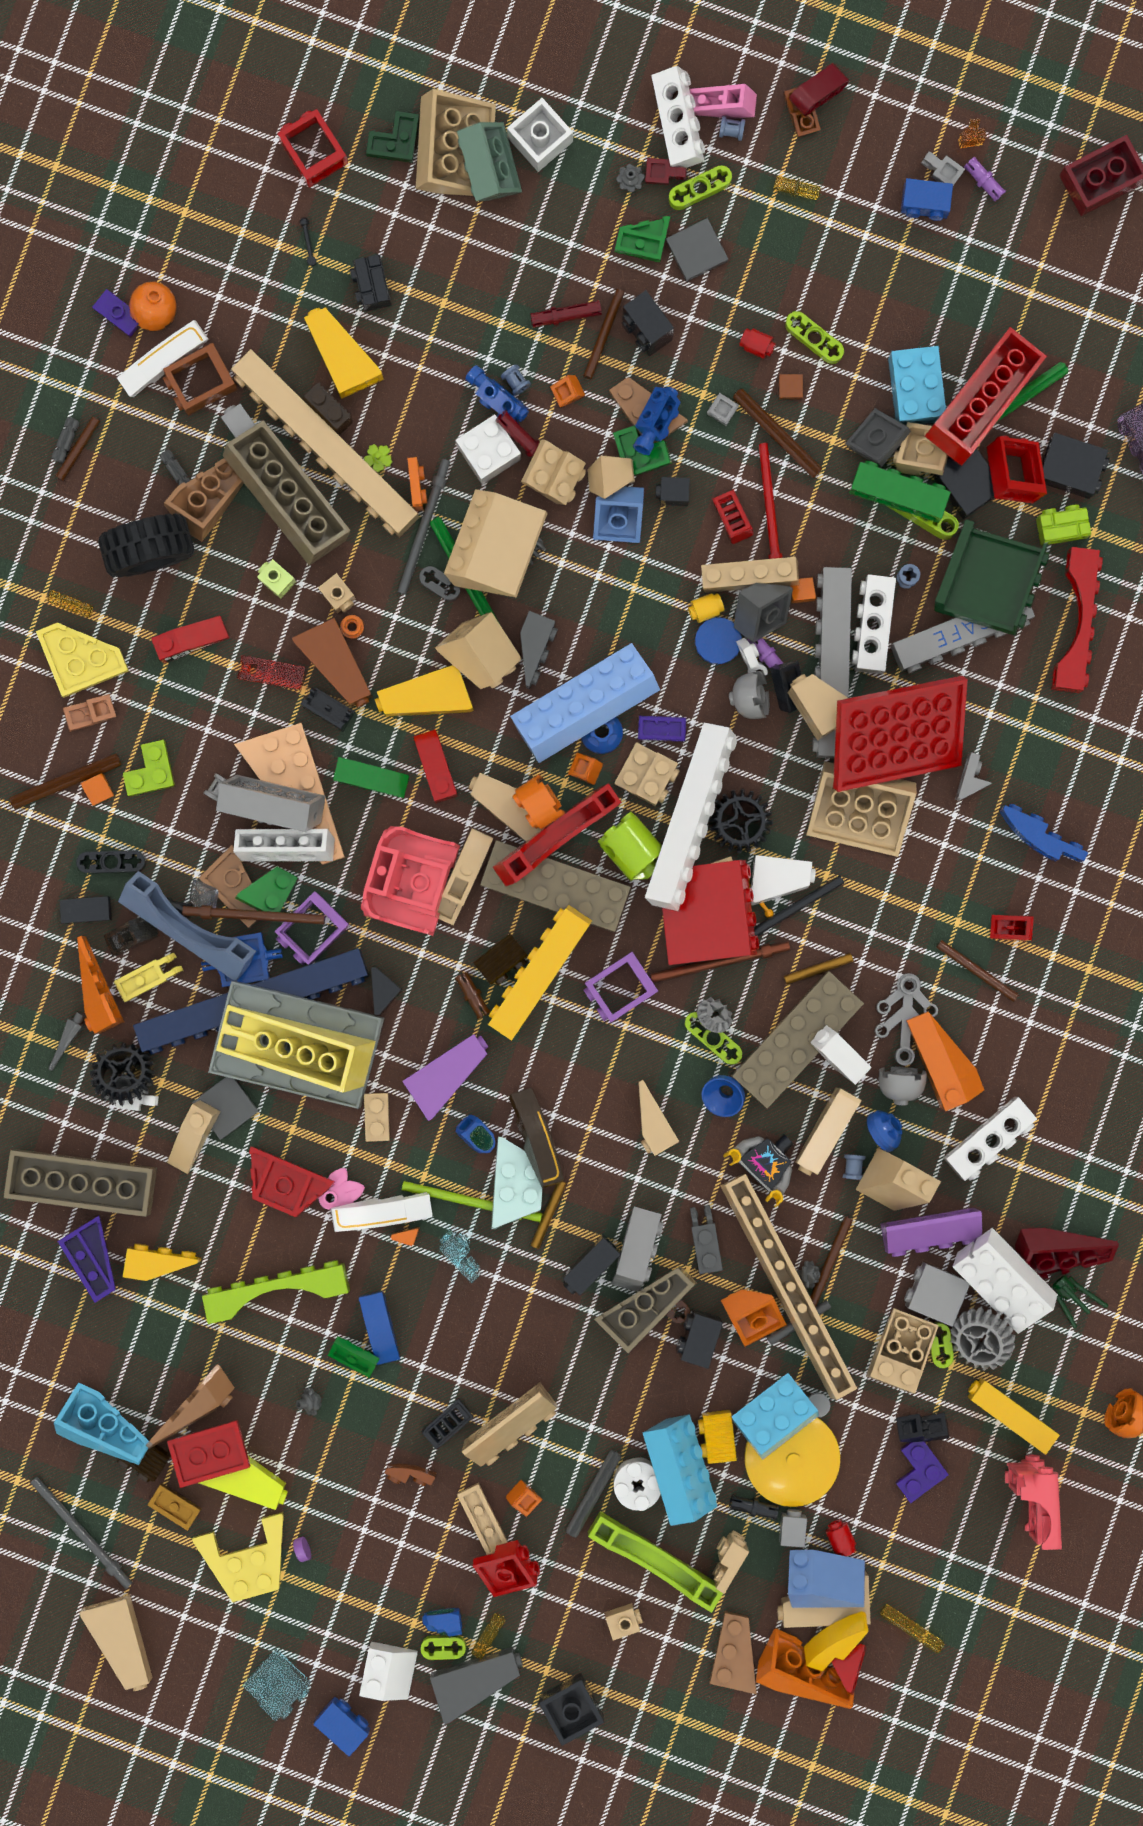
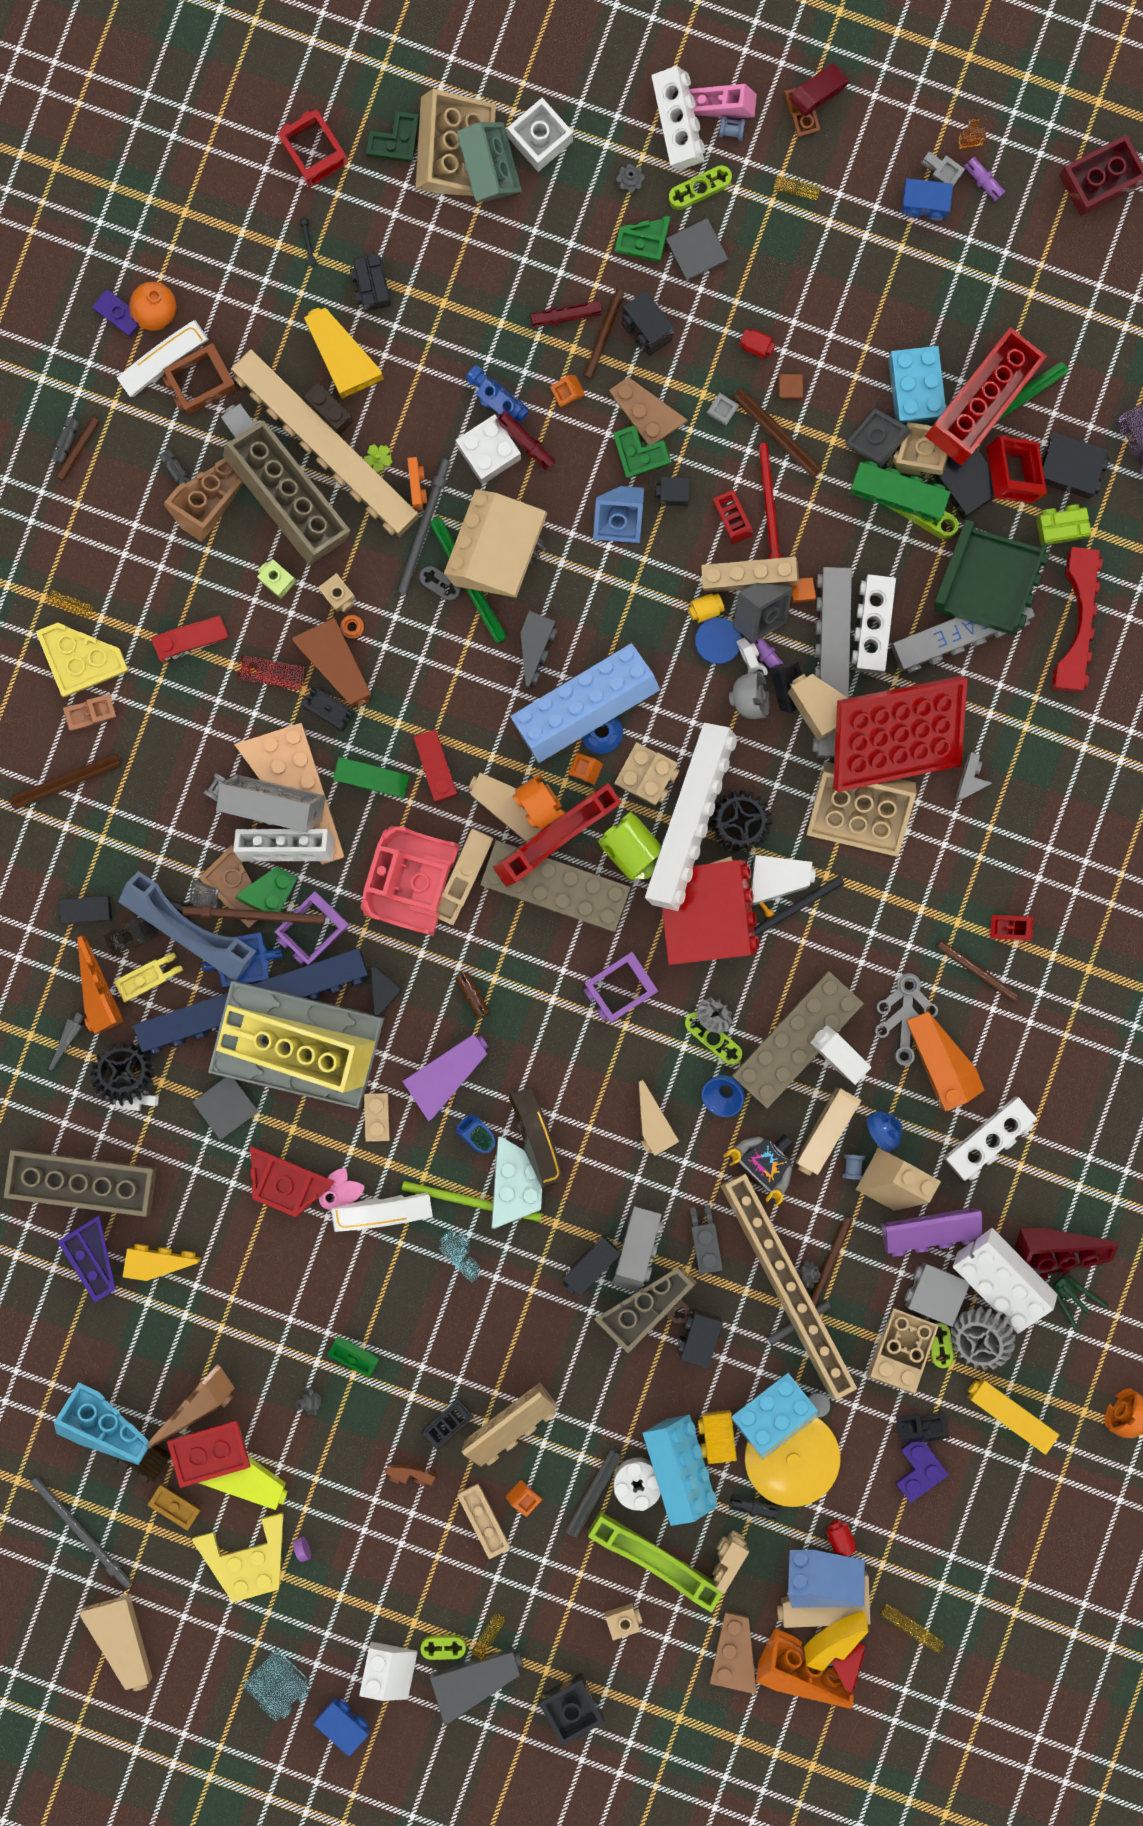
black beam [76,850,147,874] -> none
orange slope [81,773,114,806] -> none
black tyre [98,513,195,578] -> none
lime plate [123,740,175,797] -> none
tan slope [167,1100,220,1174] -> none
lime arch [202,1260,350,1324] -> none
blue slope [359,1290,400,1365] -> none
yellow slope [375,665,474,717] -> none
orange slope [391,1227,420,1246] -> none
blue rock [422,1608,462,1637] -> none
tan slope [435,612,522,689] -> none
red plate [472,1540,540,1597] -> none
dark brown brick [473,934,528,986] -> none
yellow brick [488,905,592,1041] -> none
sand blue bush [501,365,531,396] -> none
tan plate [521,440,586,505] -> none
pearl gold bar [531,1182,567,1249] -> none
tan slope [587,456,635,499] -> none
blue brick [633,387,681,455] -> none
dark purple plate [638,716,686,742] -> none
dark red plate [645,158,687,185] -> none
copper bar [650,941,790,983] -> none
orange slope [721,1289,787,1347] -> none
light grey brick [779,1509,807,1548] -> none
pearl gold bar [784,953,854,985] -> none
lime beam [785,311,844,364] -> none
light grey cylinder [878,1066,927,1105] -> none
sand blue bush [896,564,920,589] -> none
blue slope [999,804,1088,862] -> none
coral piece [1005,1454,1062,1550] -> none

